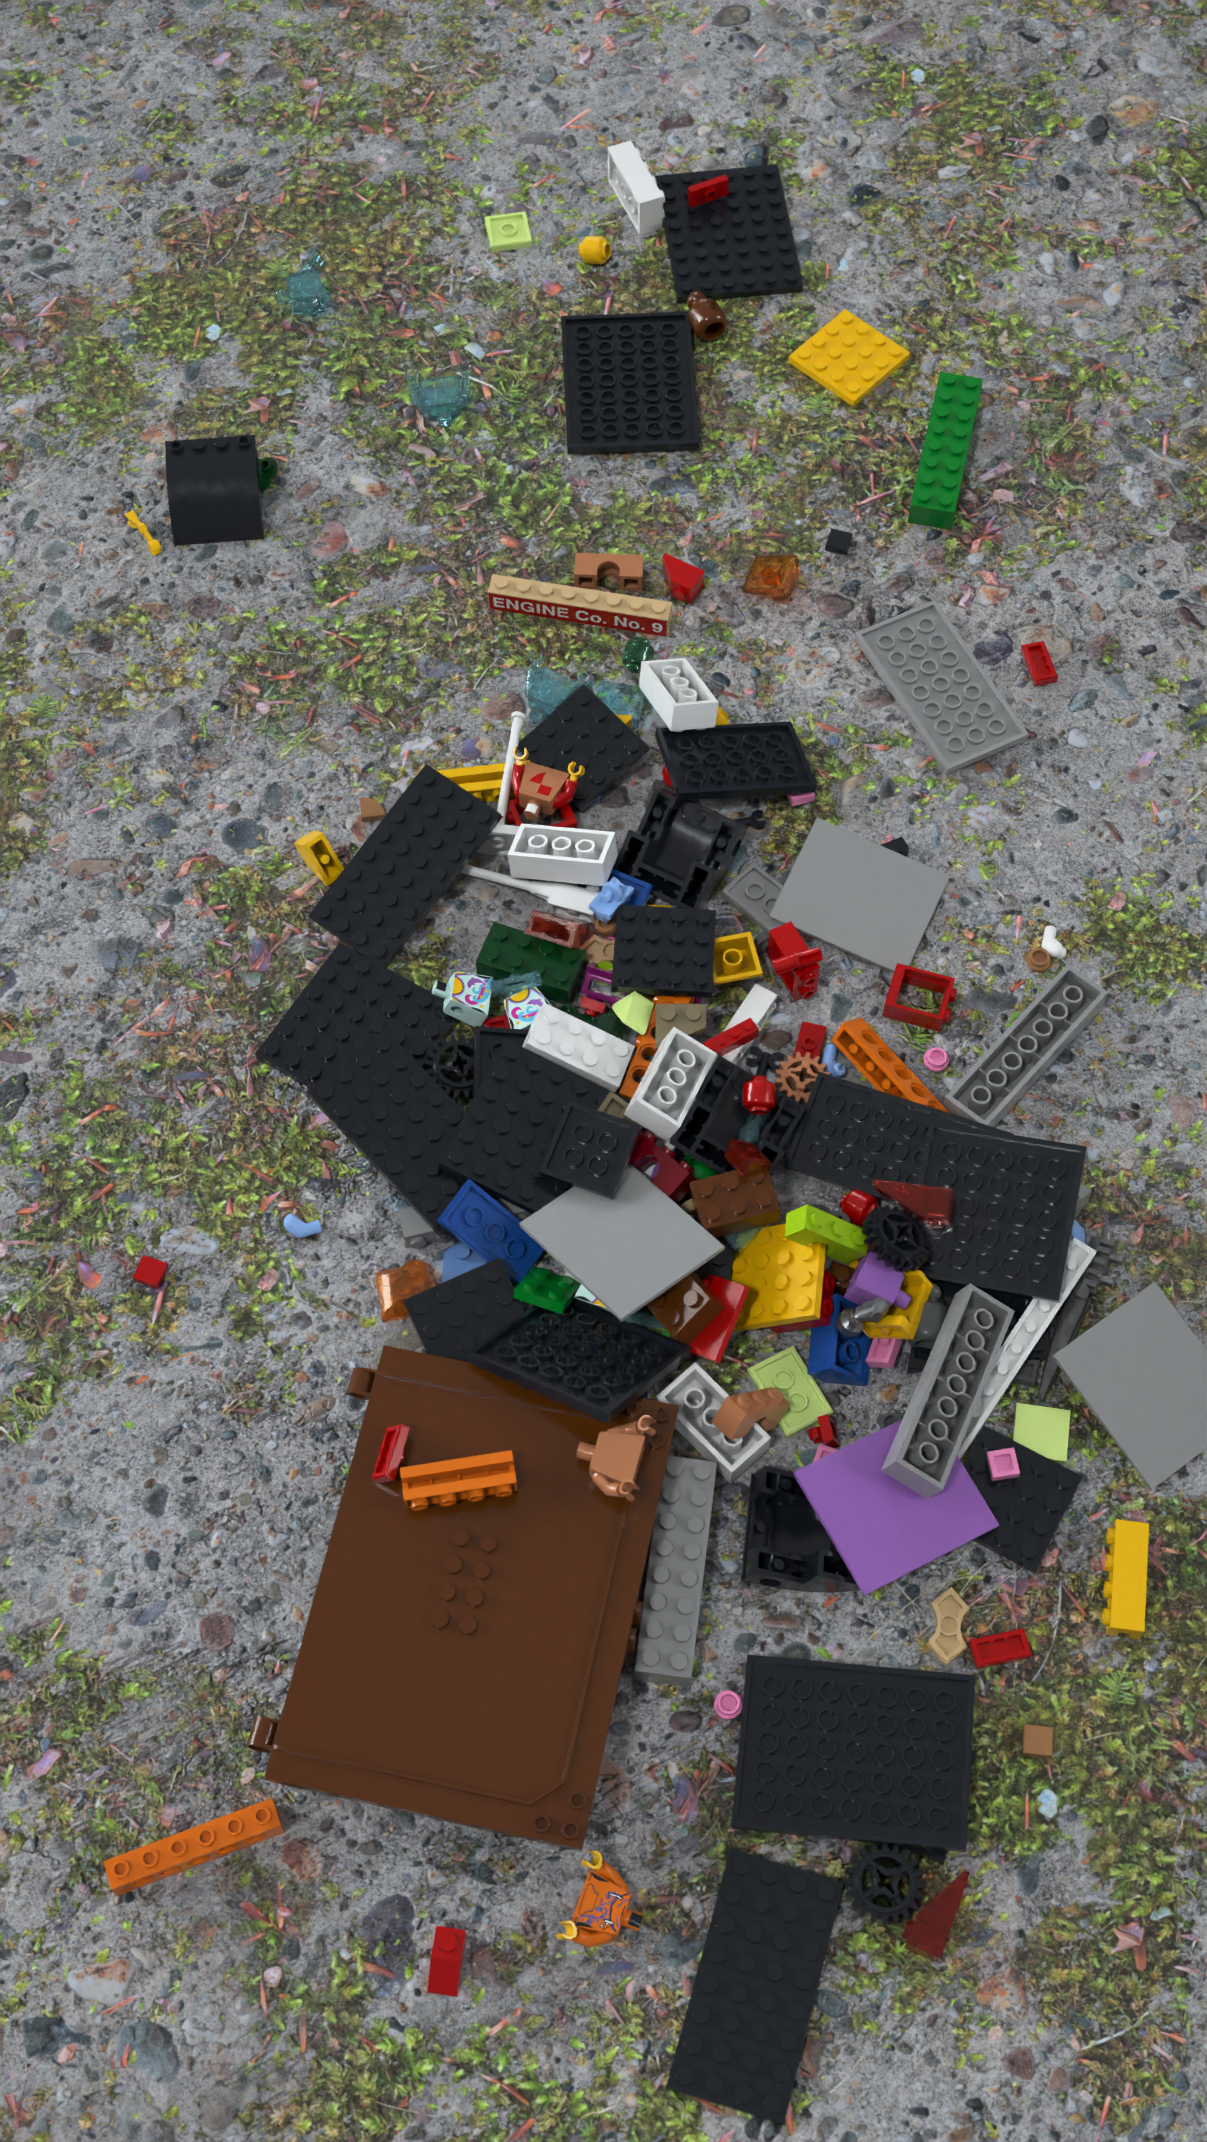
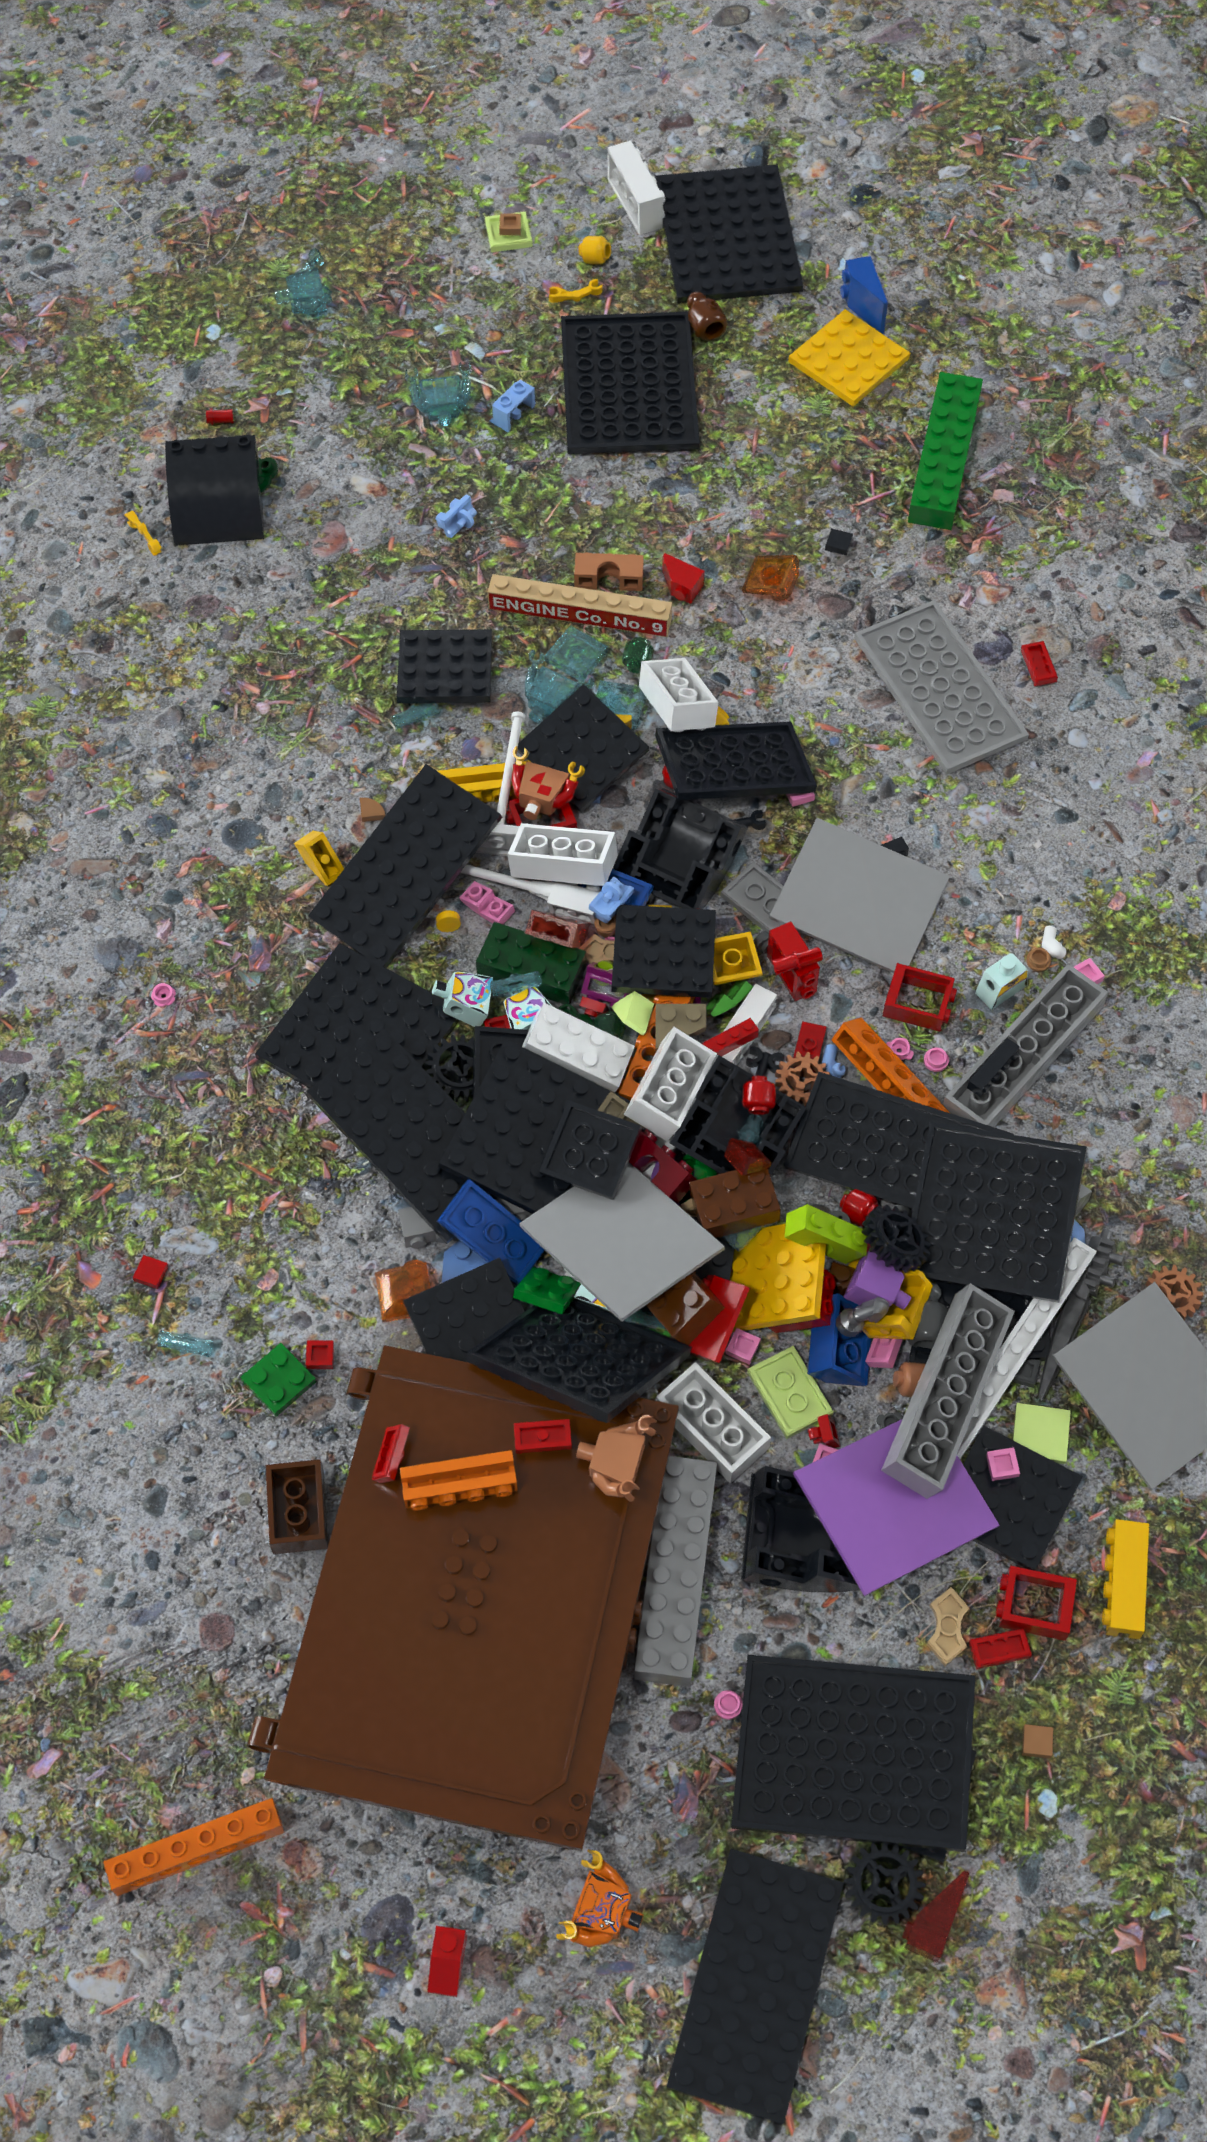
light blue arm [284,1214,322,1238] -> none
red plate [687,174,729,208] -> none
nougat arch [712,1387,790,1440] -> none
clear red slope [872,1180,954,1228] -> none
none -> bright pink plate [151,983,176,1007]
none -> clear light blue pin [157,1330,214,1357]
none -> red pin [206,408,233,426]
none -> green plate [240,1343,317,1417]
none -> reddish brown brick [265,1459,328,1555]
none -> red plate [305,1340,335,1369]
none -> clear light blue pin [391,703,440,730]
none -> black plate [396,629,492,704]
none -> light blue hips [436,495,477,538]
none -> yellow tile [436,910,461,932]
none -> bright pink slope [459,881,515,924]
none -> light blue window [490,380,535,432]
none -> medium nougat plate [499,213,521,235]
none -> red plate [514,1419,572,1454]
none -> clear light blue tile [544,625,608,682]
none -> yellow piece [549,279,603,303]
none -> bright green slope [706,981,753,1017]
none -> bright pink plate [725,1328,761,1365]
none -> blue slope [840,256,888,334]
none -> bright pink plate [886,1038,914,1060]
none -> nougat head [893,1362,926,1397]
none -> black piece [967,1038,1020,1097]
none -> light aqua torso [975,953,1028,1010]
none -> red window [995,1566,1077,1641]
none -> bright pink plate [1074,958,1105,984]
none -> nougat gear [1145,1265,1203,1321]

